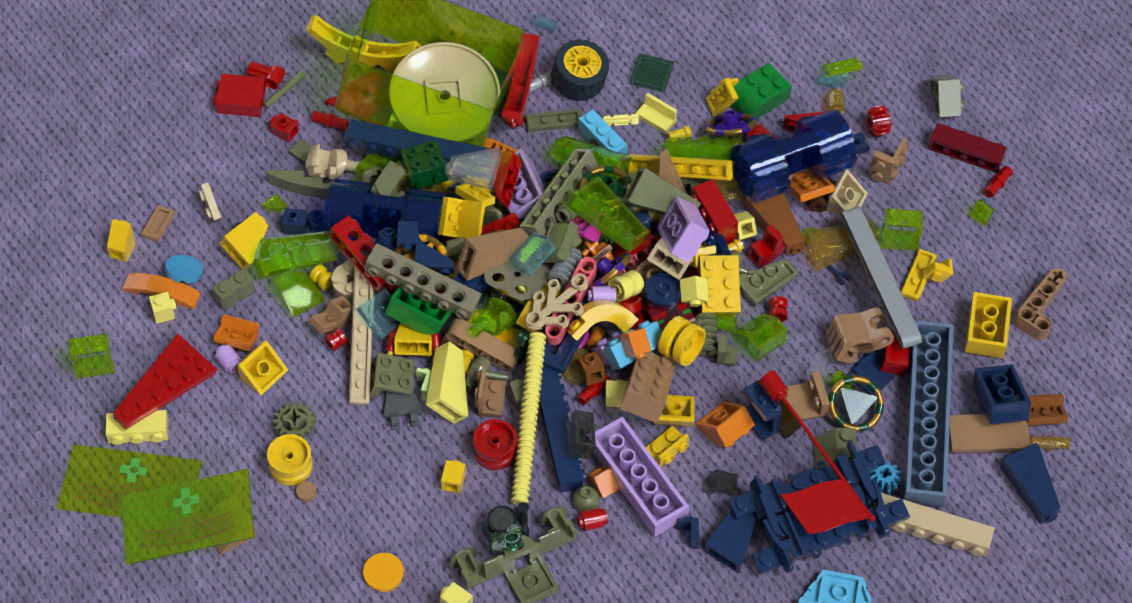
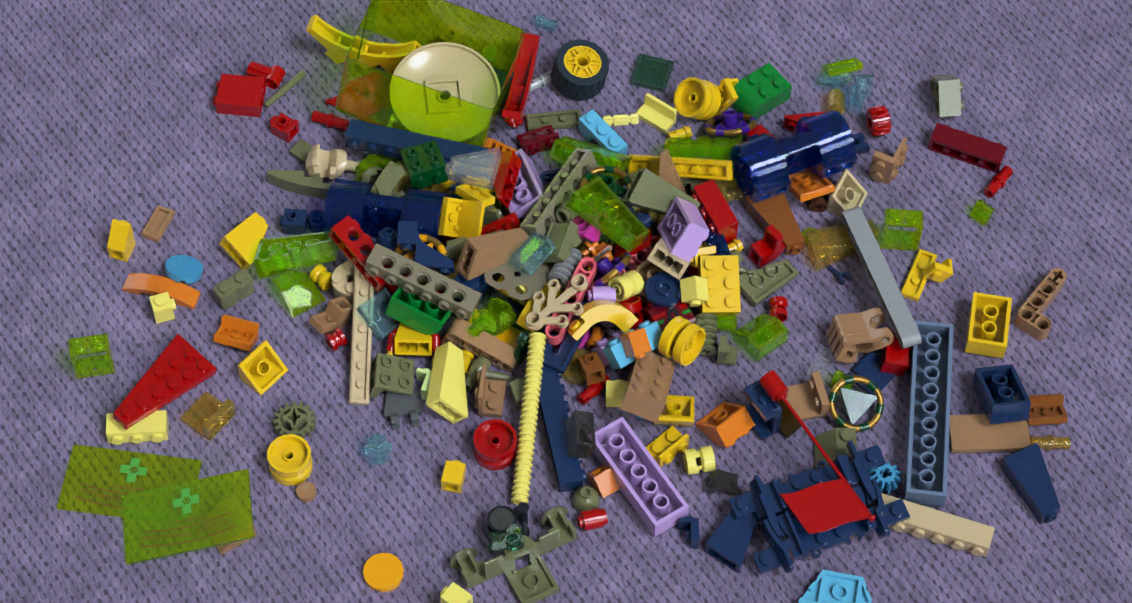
tan wing [198,183,221,223] -> none
lavender brick [215,345,241,374] -> none
clear neon green tile [262,194,289,212] -> none
light yellow brick [734,211,757,240] -> none
none -> clear yellow bracket [181,392,236,441]
none -> clear light blue brick [363,434,393,466]
none -> dark red bracket [517,125,559,155]
none -> yellow wheel [674,77,721,121]
none -> light yellow wheel [683,445,716,475]
none -> clear light blue bracket [849,74,874,114]

